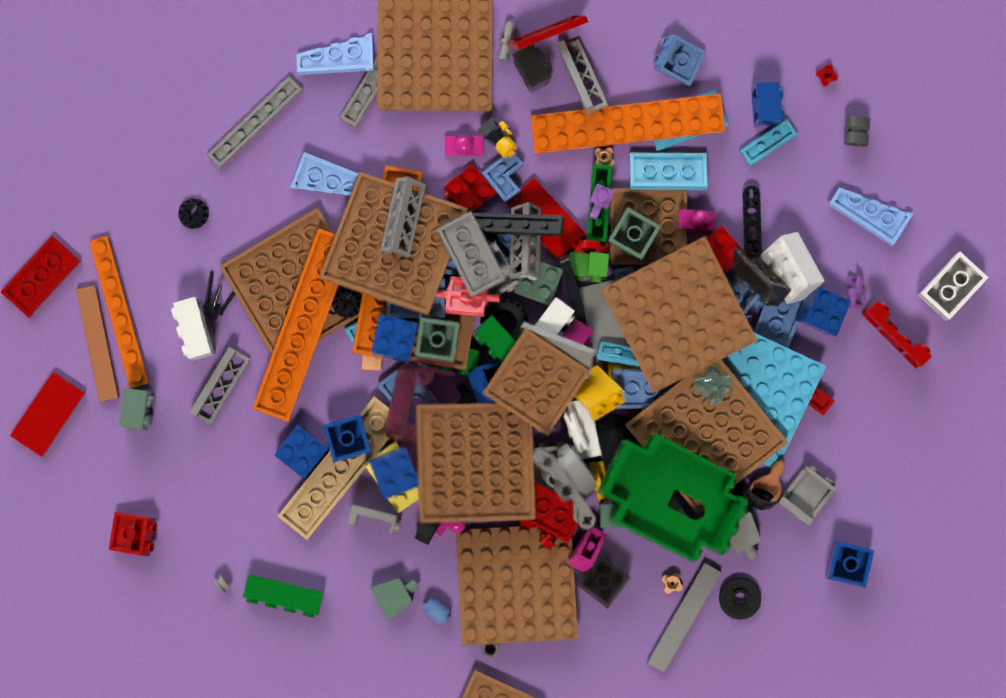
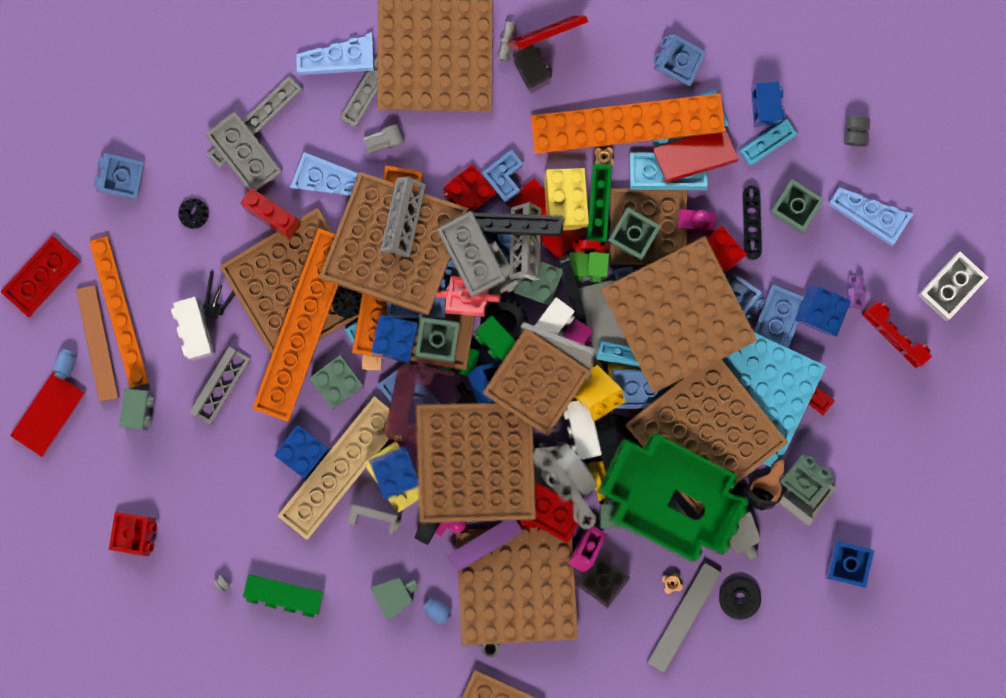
blue brick [323,415,372,463] -> none
dark pink tile [445,135,483,156] -> none
piece [478,117,517,158] -> none
red plate [539,533,557,550] -> none
light grey fence [557,39,608,115] -> none
white pin [564,412,589,453] -> none
medium lavender plate [589,184,615,220] -> none
clear light blue plate [693,366,732,405] -> none
clear smoke slope [732,247,792,307] -> none
white brick [760,232,824,304] -> none
red plate [816,64,838,87] -> none
none -> medium blue brick [52,349,76,379]
none -> medium blue plate [94,153,144,199]
none -> light grey tile [205,111,282,191]
none -> red brick [240,188,301,240]
none -> sand green brick [310,355,364,410]
none -> light grey piece [363,125,404,154]
none -> medium lavender tile [447,520,523,572]
none -> light yellow brick [544,168,589,230]
none -> tile [653,129,738,183]
none -> sand green brick [769,179,824,234]
none -> sand green plate [780,454,834,505]

